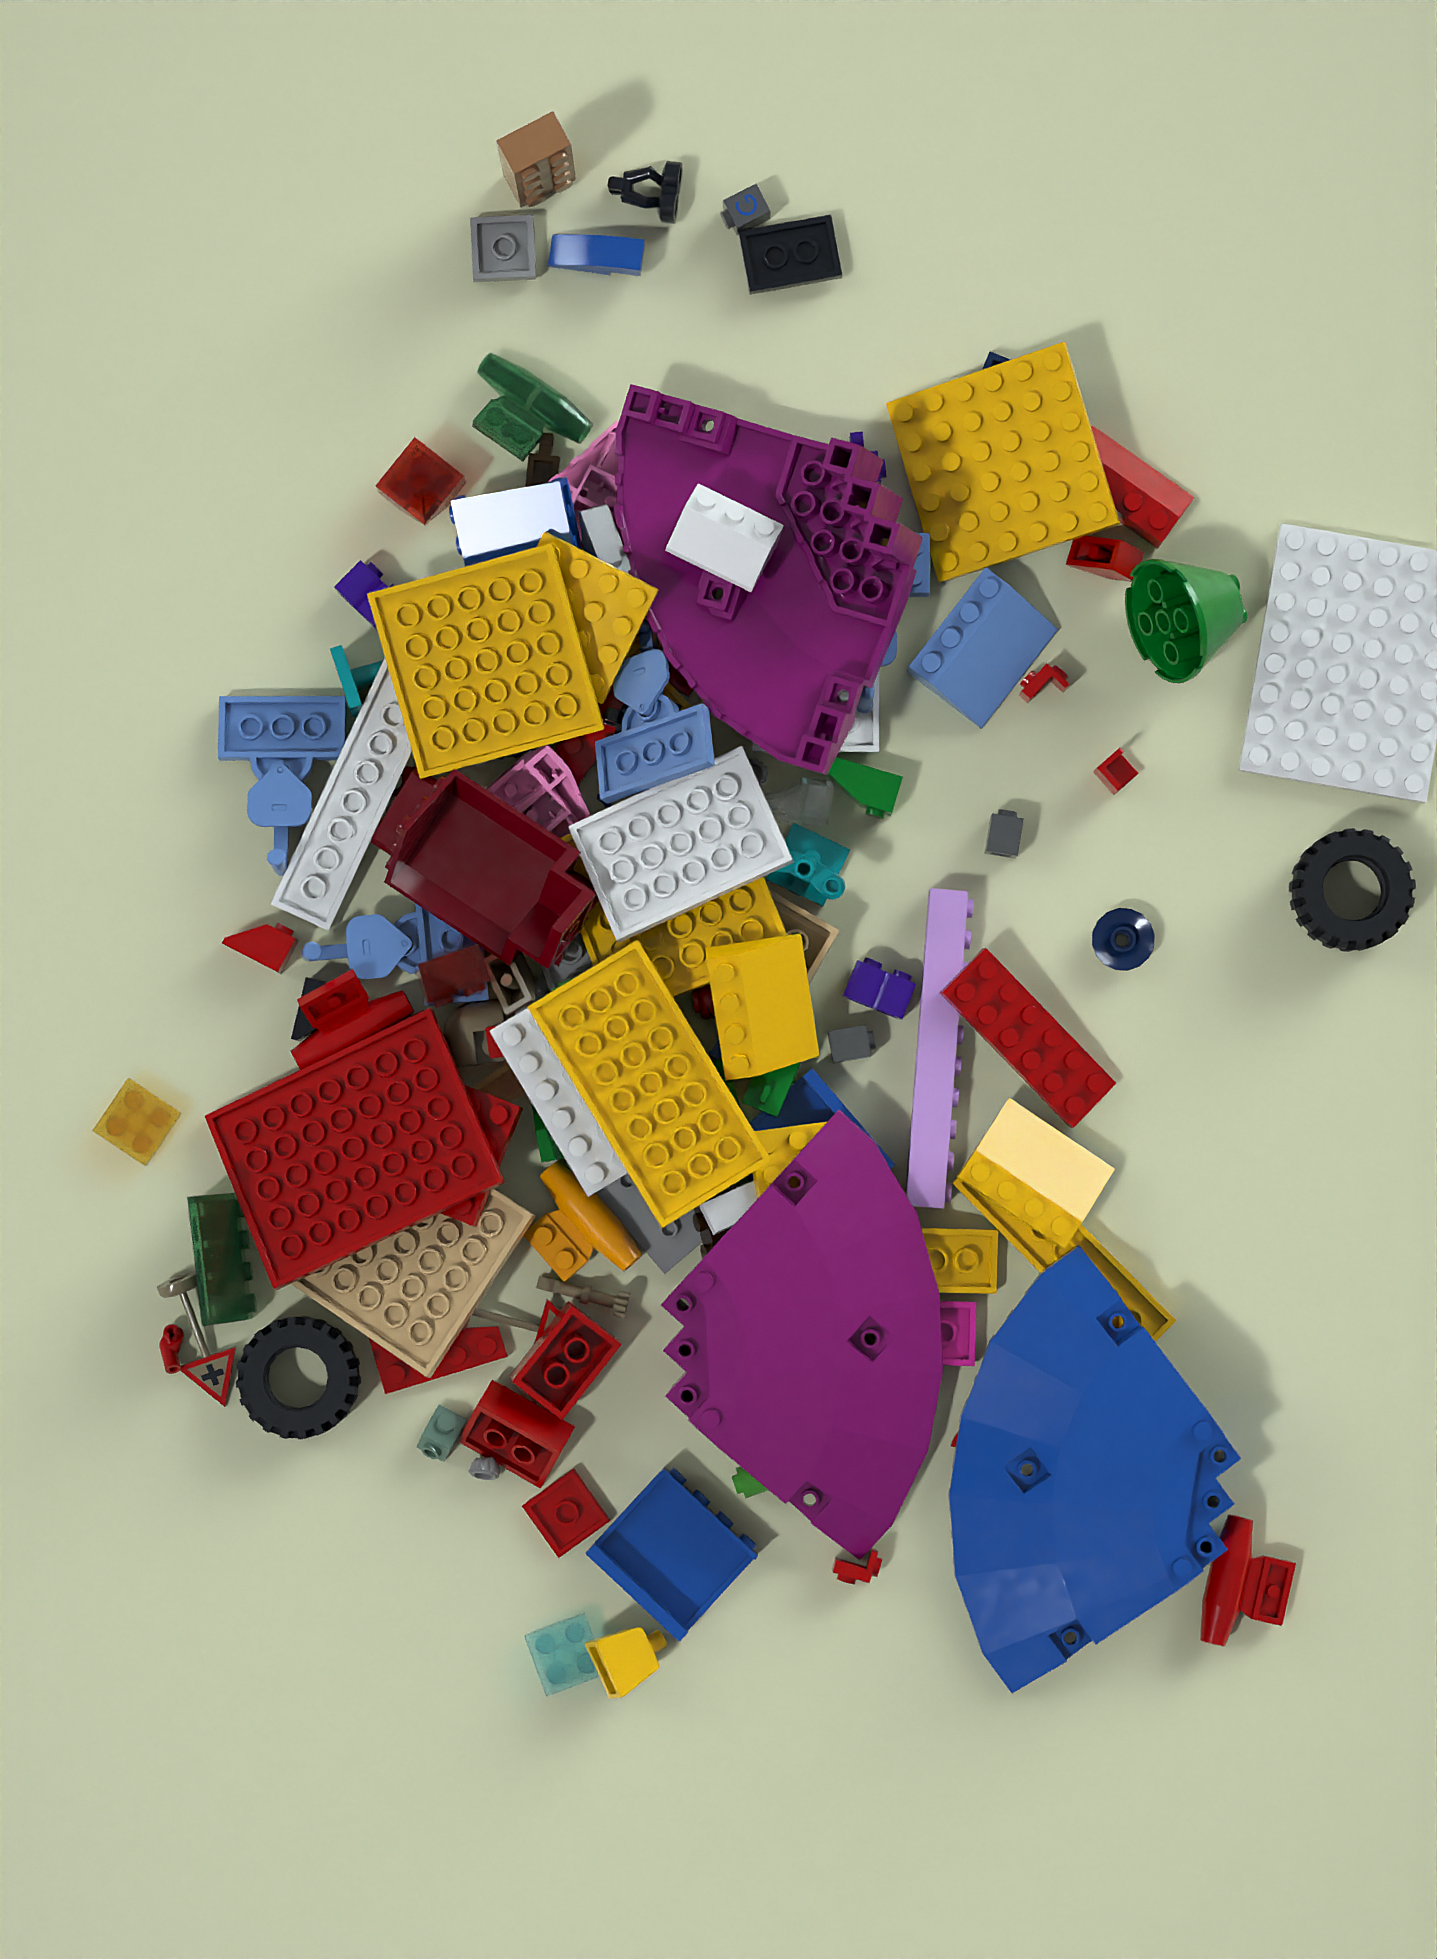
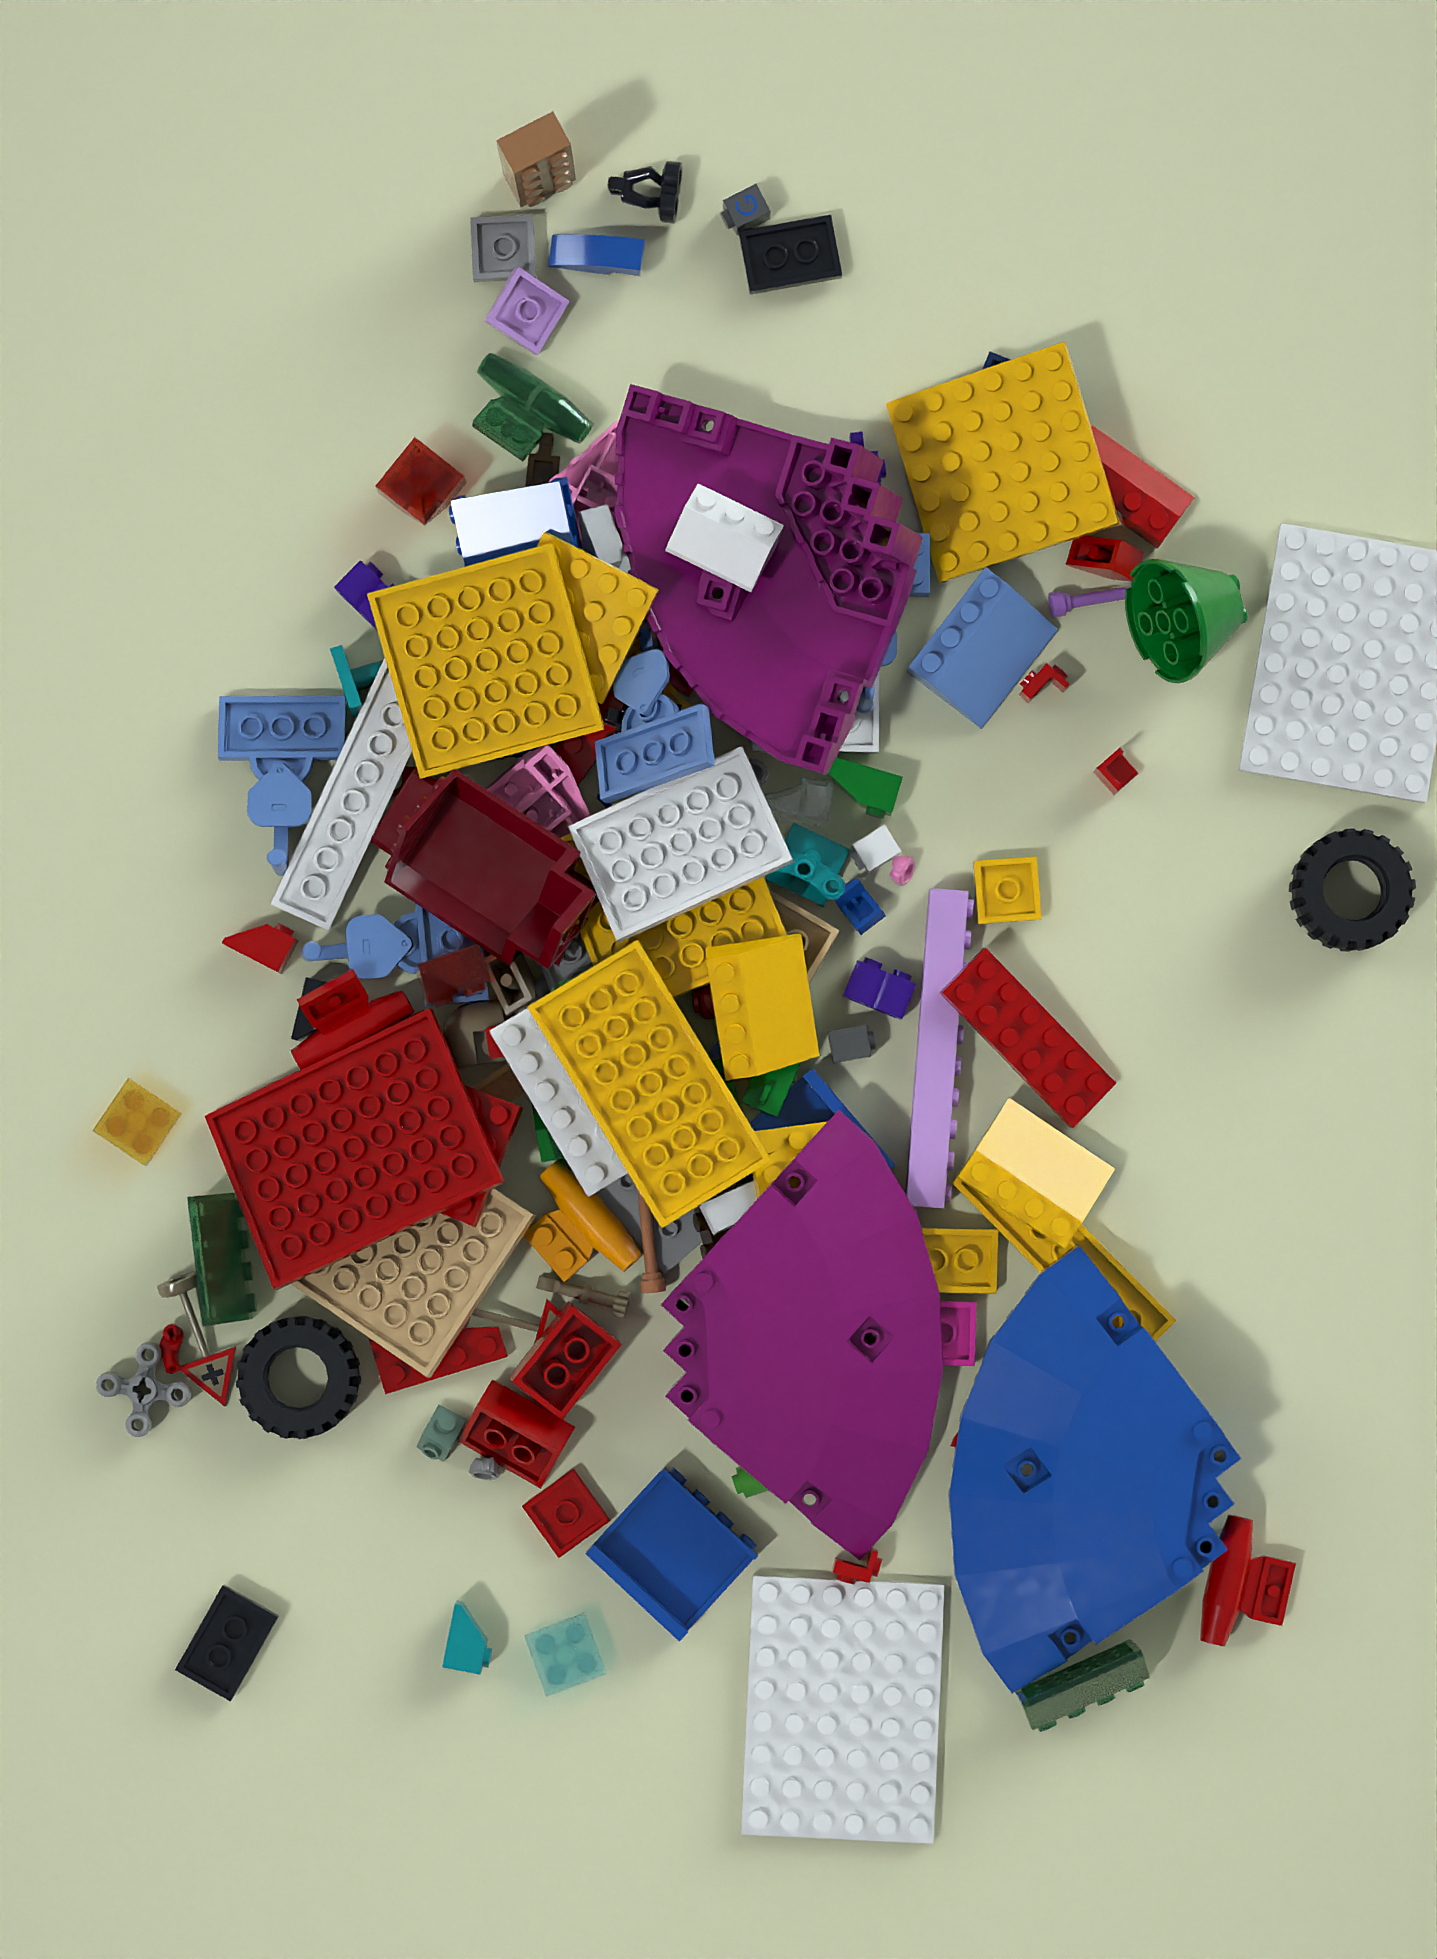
yellow torso [584,1626,667,1699] -> none
dark grey brick [984,809,1024,859] -> none
dark blue dish [1092,908,1155,971] -> none
none -> light grey gear [96,1342,192,1437]
none -> black plate [175,1585,279,1702]
none -> teal slope [442,1600,492,1675]
none -> lavender plate [483,267,570,355]
none -> nougat piece [637,1189,666,1293]
none -> white plate [741,1575,945,1844]
none -> blue bracket [834,878,886,935]
none -> white brick [850,825,901,874]
none -> bright pink piece [889,856,915,886]
none -> yellow plate [973,856,1042,925]
none -> clear green slope [1015,1639,1150,1732]
none -> medium lavender piece [1048,586,1131,618]

